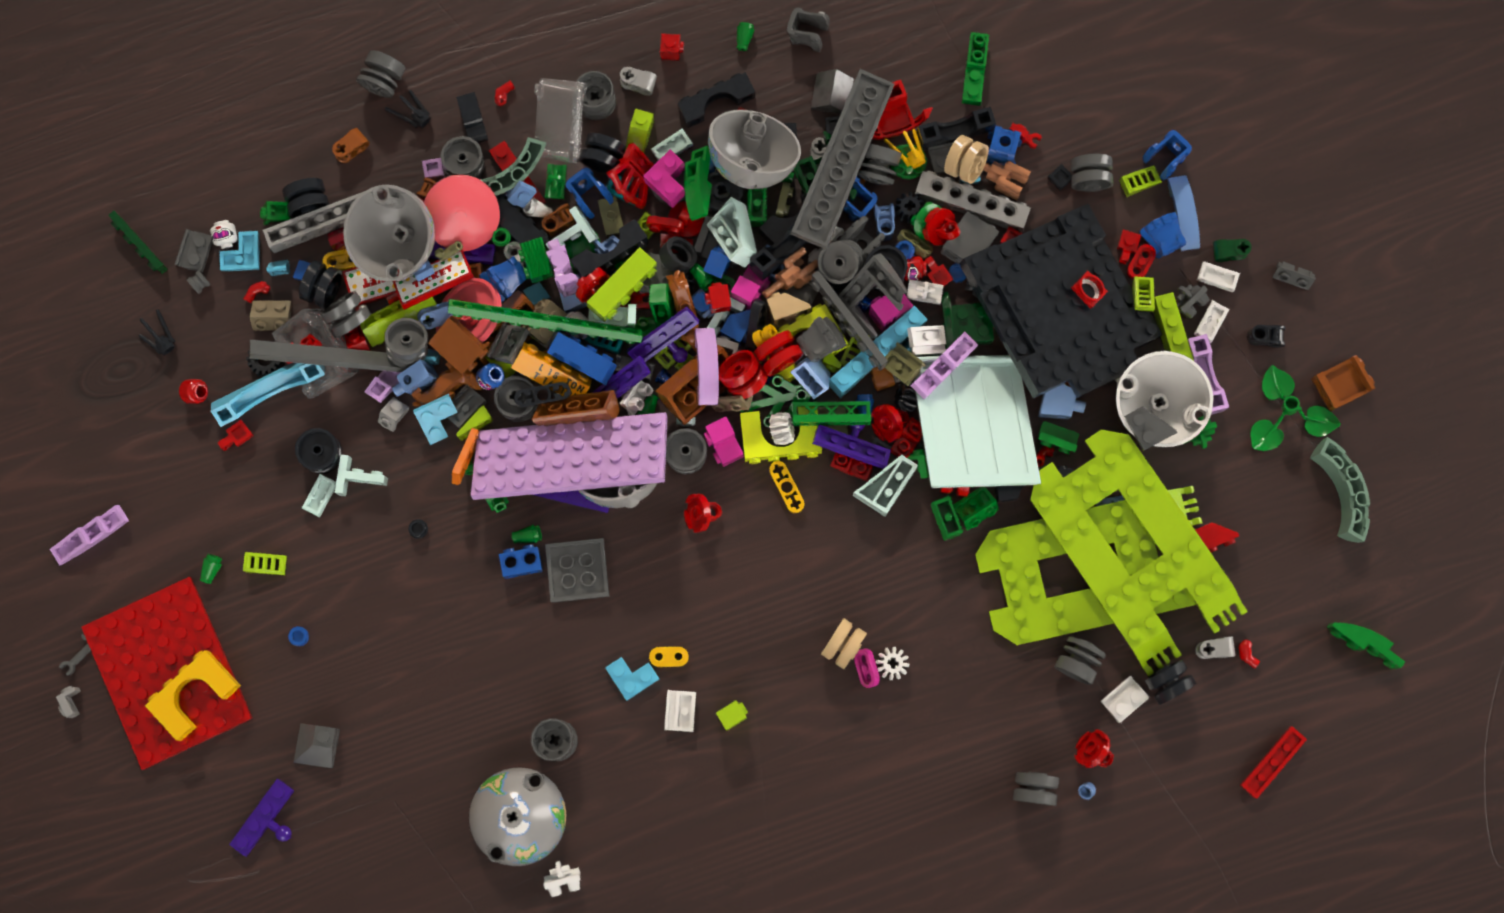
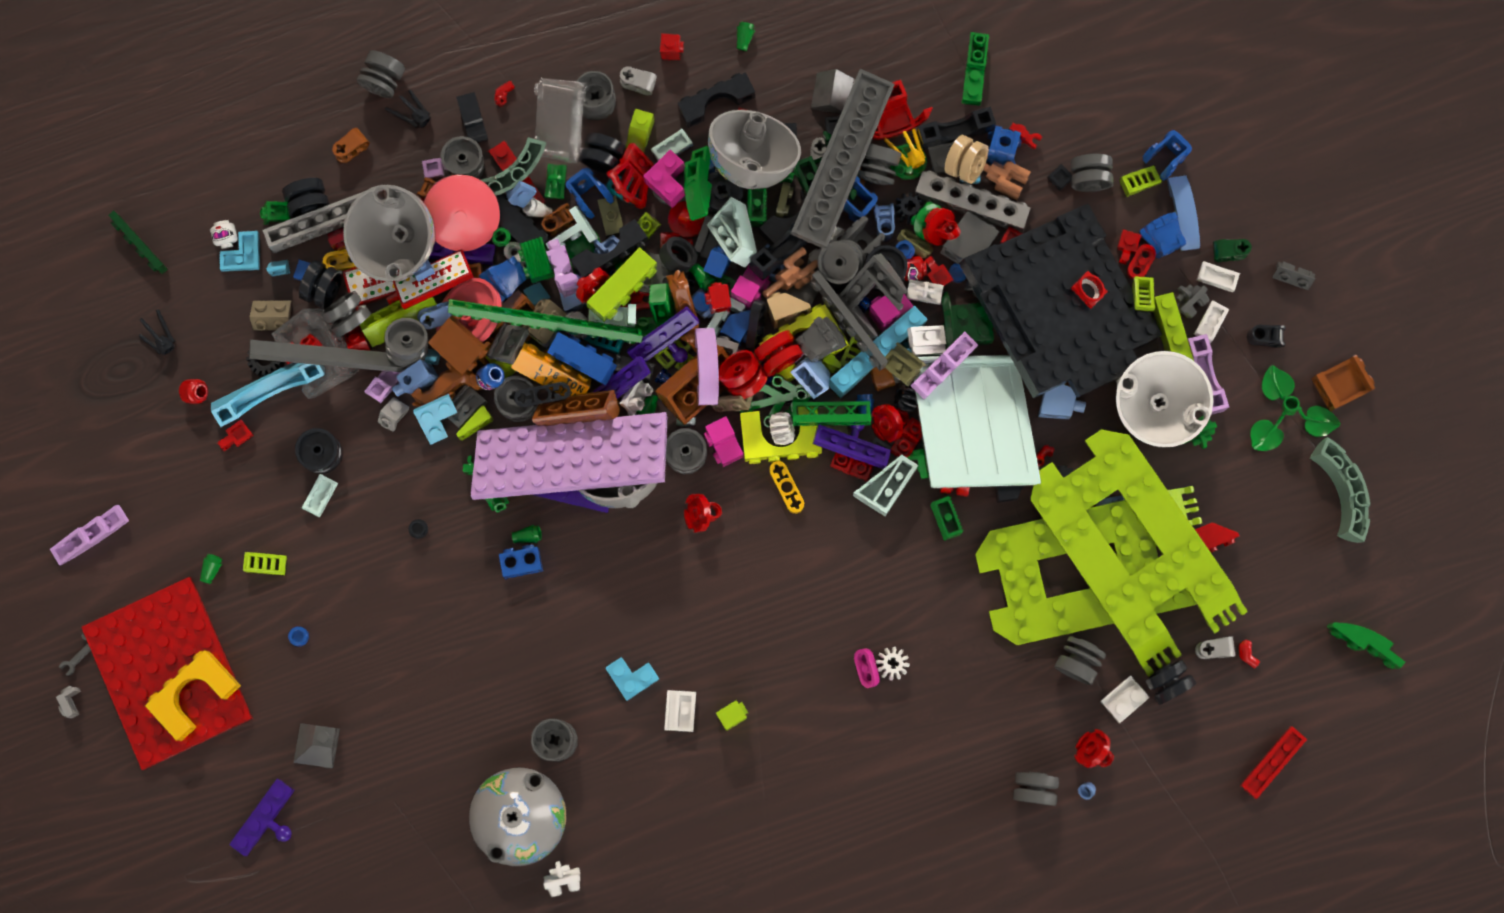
dark grey plate [175,229,213,273] -> none
dark grey wheel [186,270,211,294] -> none
red arm [243,281,270,304] -> none
light aqua bracket [335,455,388,496] -> none
olive arm [435,241,463,261] -> none
orange tile [452,428,479,485] -> none
dark grey plate [545,538,609,603] -> none
red plate [646,216,685,235] -> none
yellow plate [649,647,689,667] -> none
yellow wheel [752,324,778,348] -> none
dark grey piece [787,8,830,52] -> none
tan wheel [821,619,867,669] -> none
green bracket [953,486,999,530] -> none
green bracket [1037,421,1080,454] -> none
dark grey wing [1124,407,1178,451] -> none

